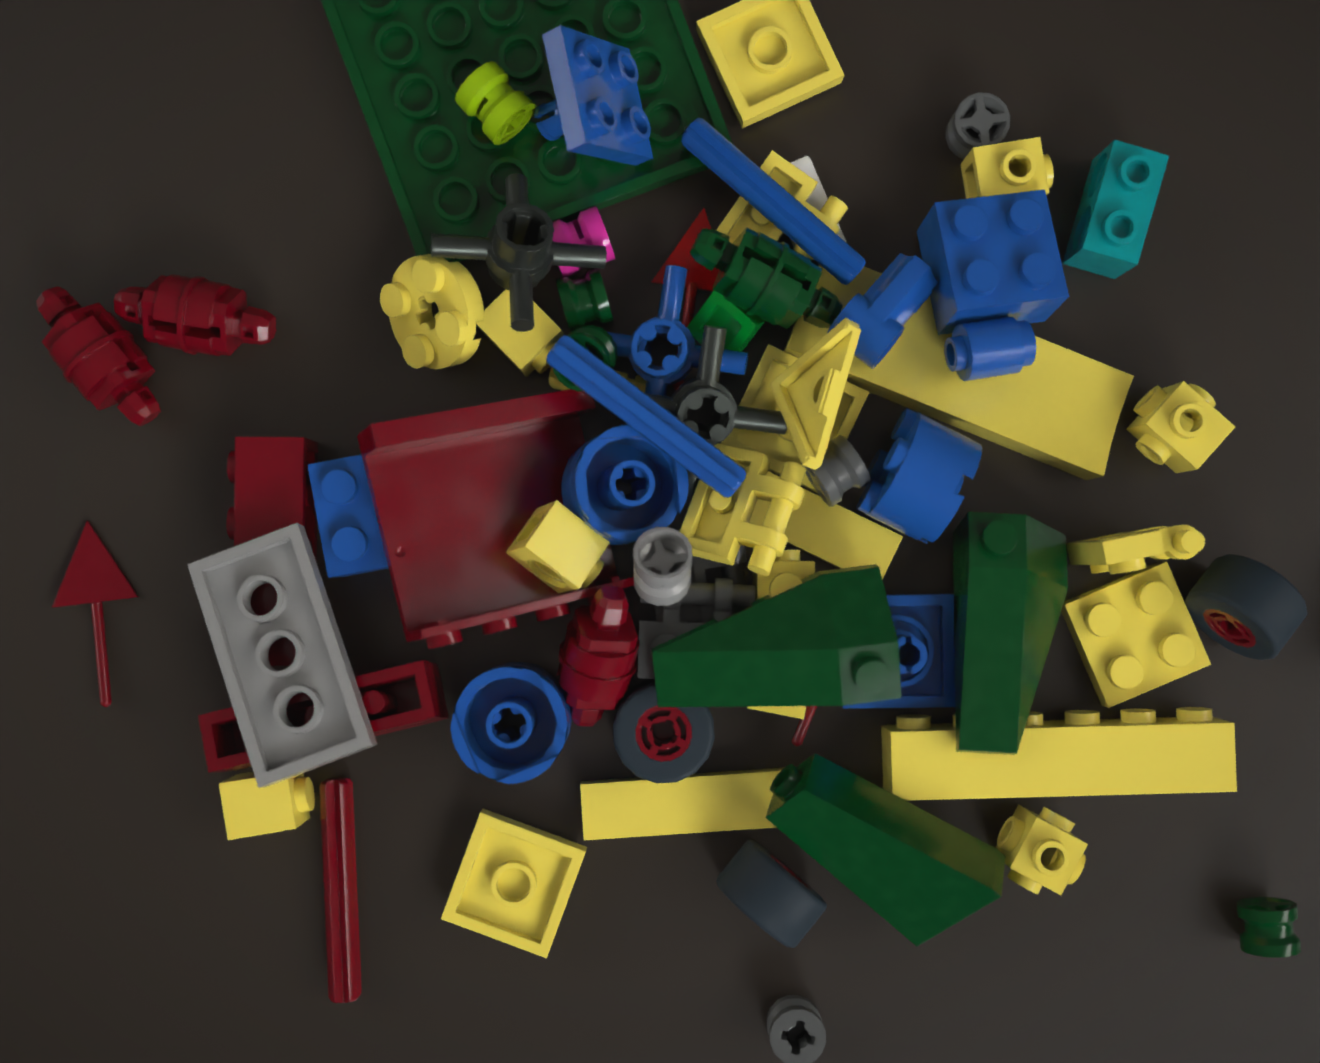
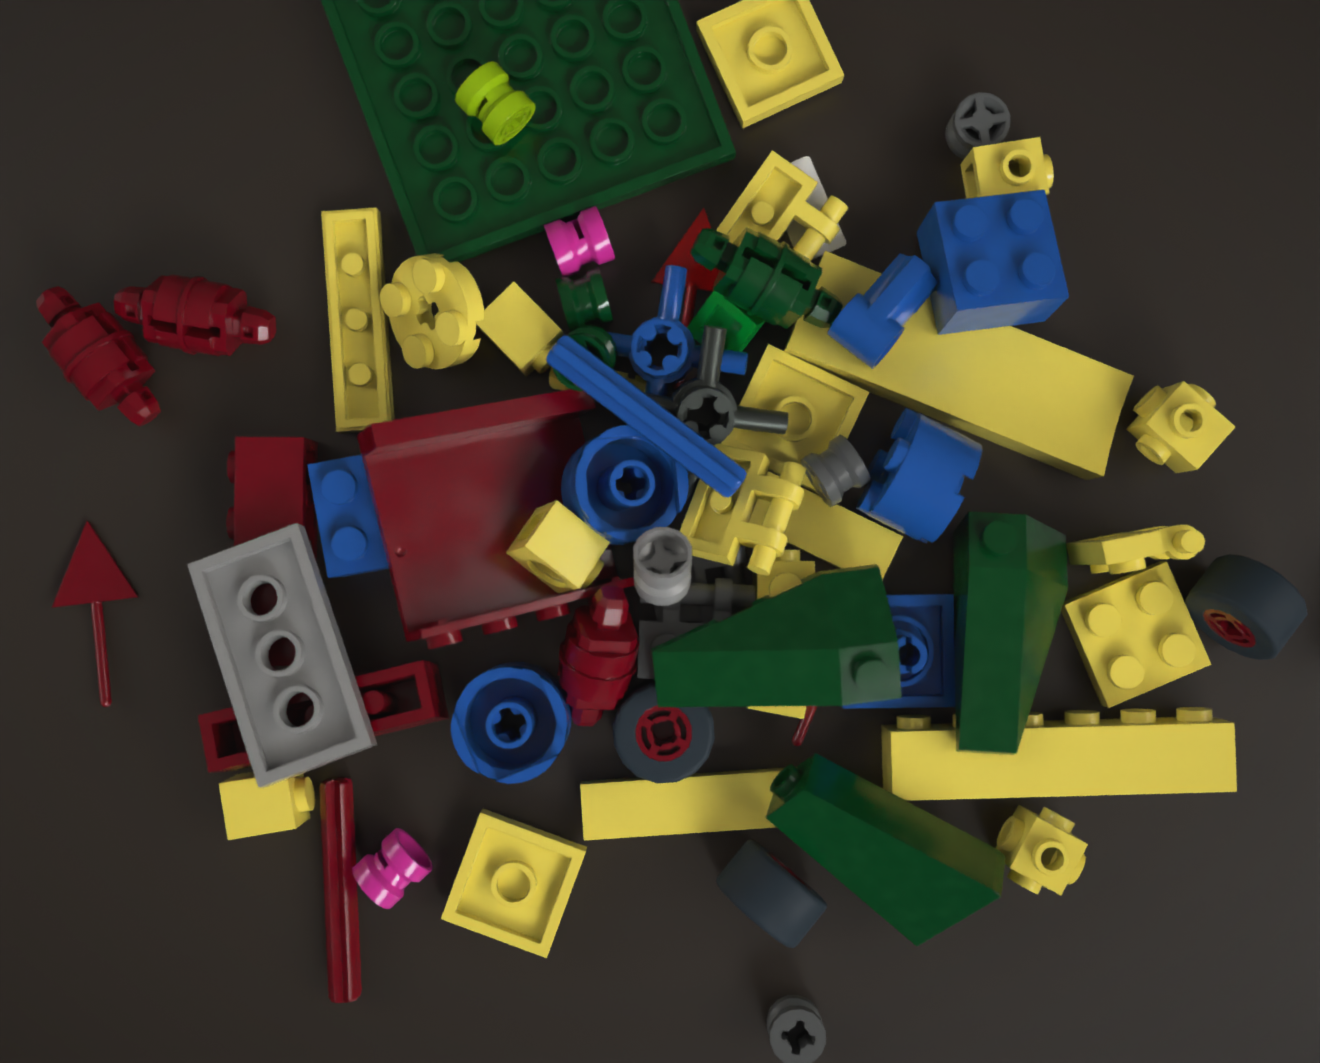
pearl dark grey bar [431,173,607,332] -> none
blue plate [534,25,653,166] -> none
blue axle [681,117,866,285] -> none
light yellow tile [770,317,861,470] -> none
blue brick [944,316,1036,381] -> none
teal brick [1062,139,1169,279] -> none
dark green wheel [1237,897,1301,958] -> none
none -> light yellow tile [321,207,395,433]
none -> dark pink wheel [352,828,433,909]

